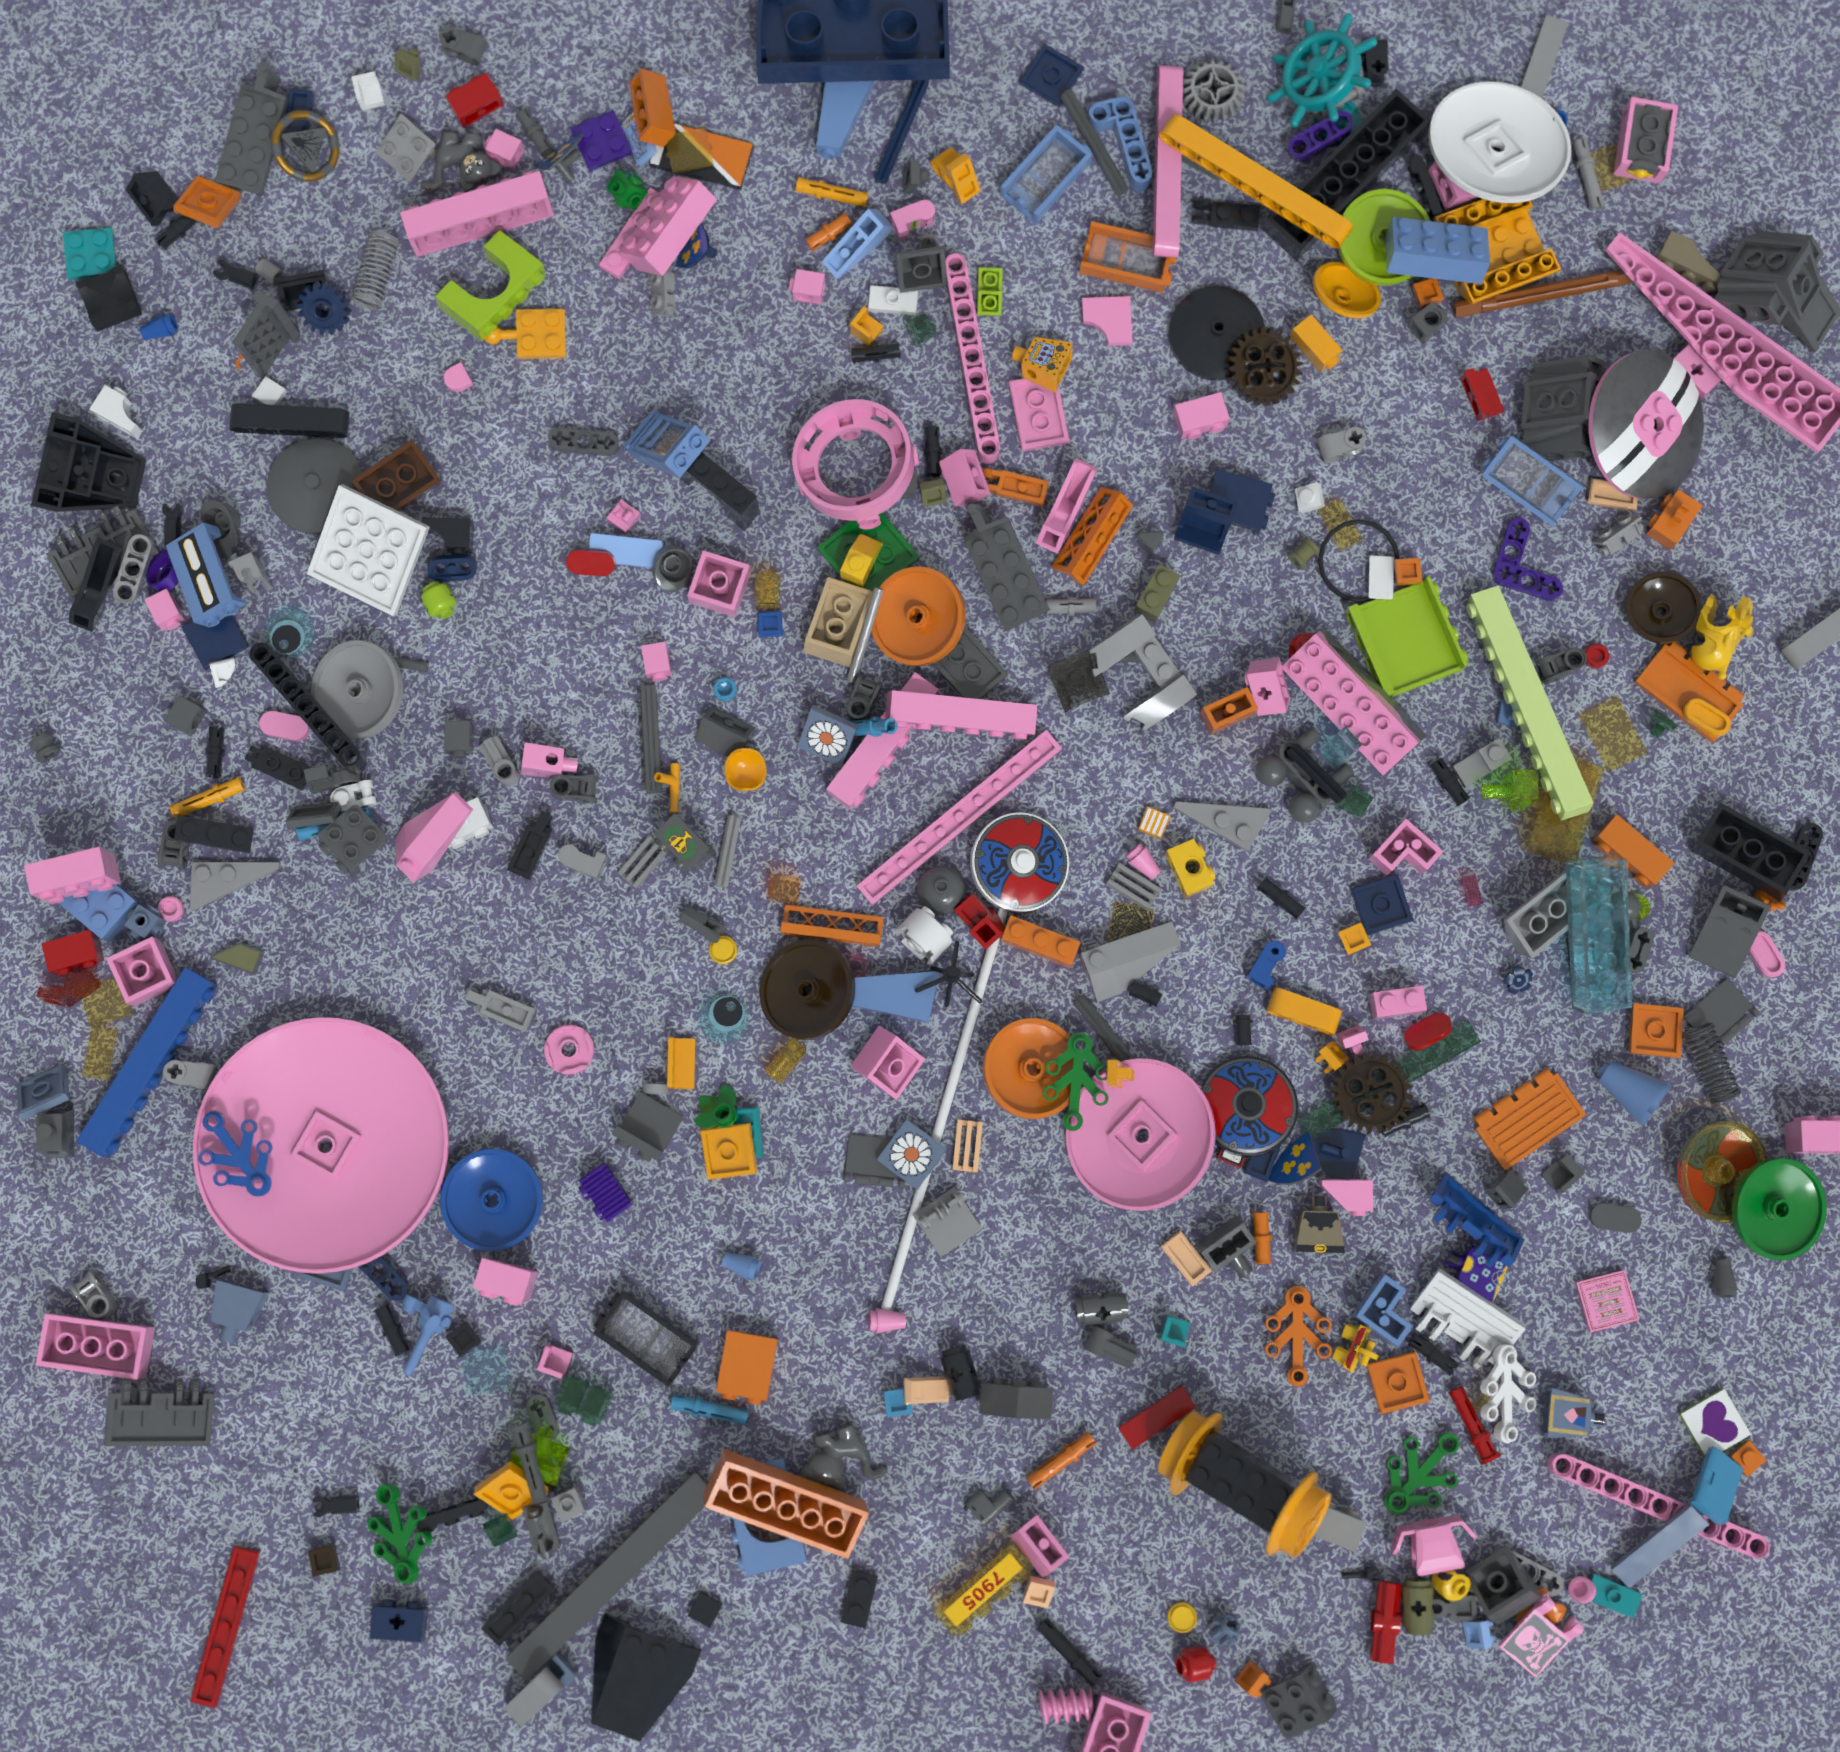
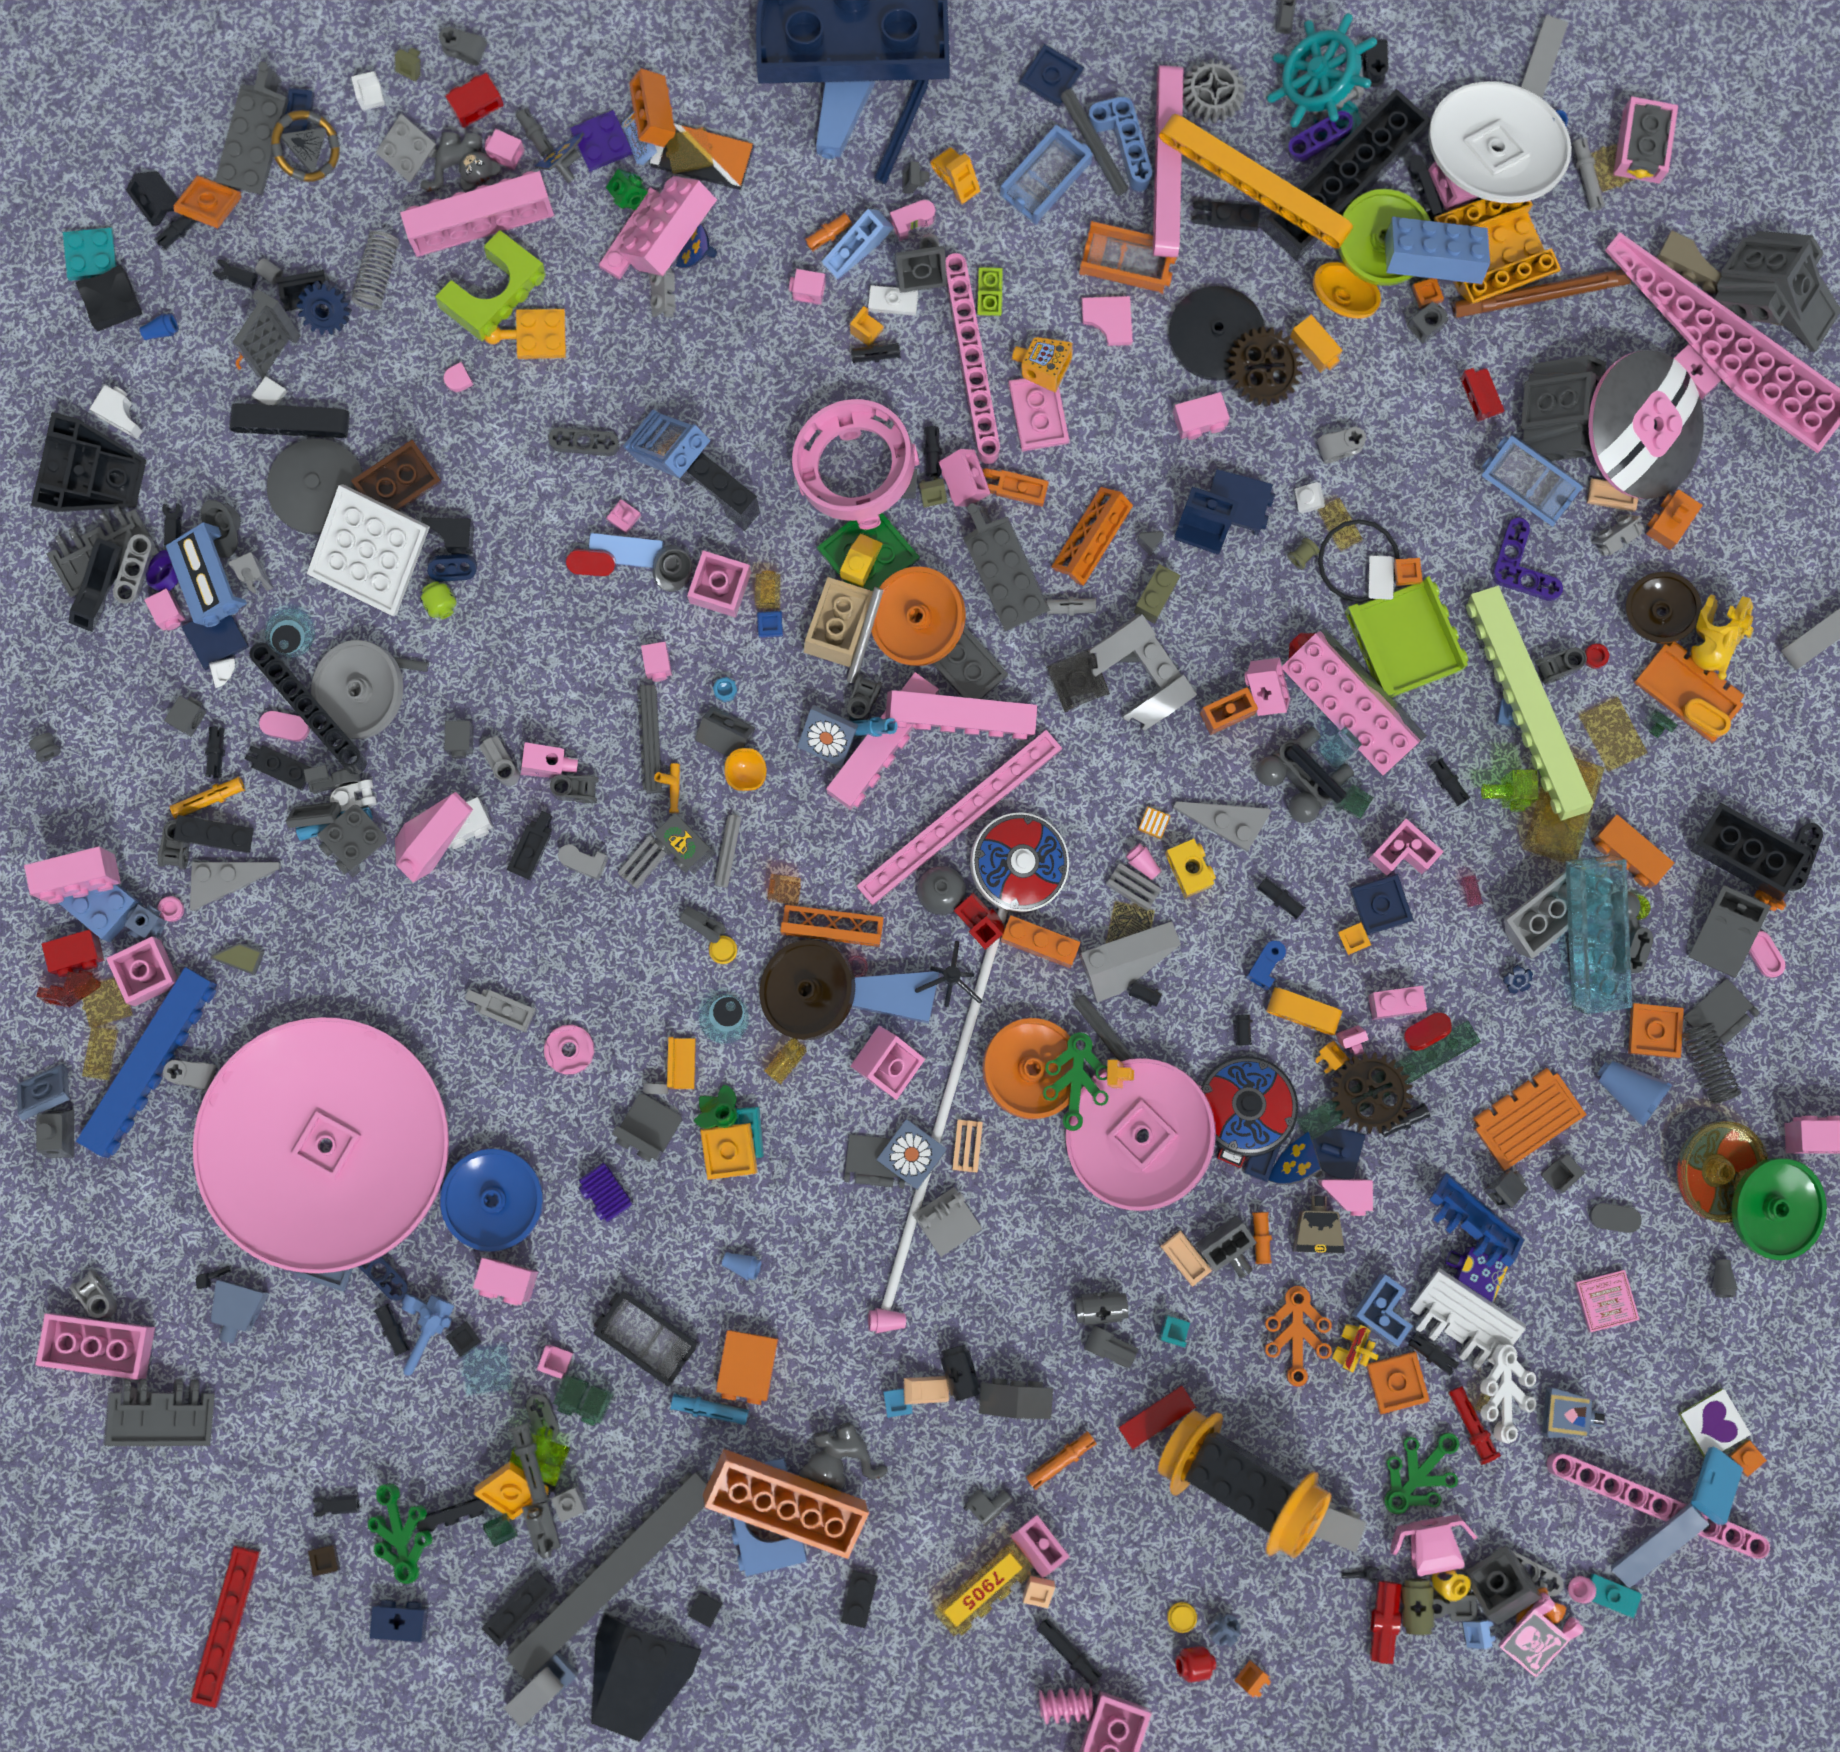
blue plant [198,1111,273,1196] -> none
light orange pin [795,177,868,208] -> none
white brick [895,906,953,965] -> none
panel [904,313,937,346] -> none
bright pink arch [1036,458,1098,554] -> none
dark grey bracket [1261,1662,1337,1738] -> none
light grey arch [1451,738,1512,788] -> none

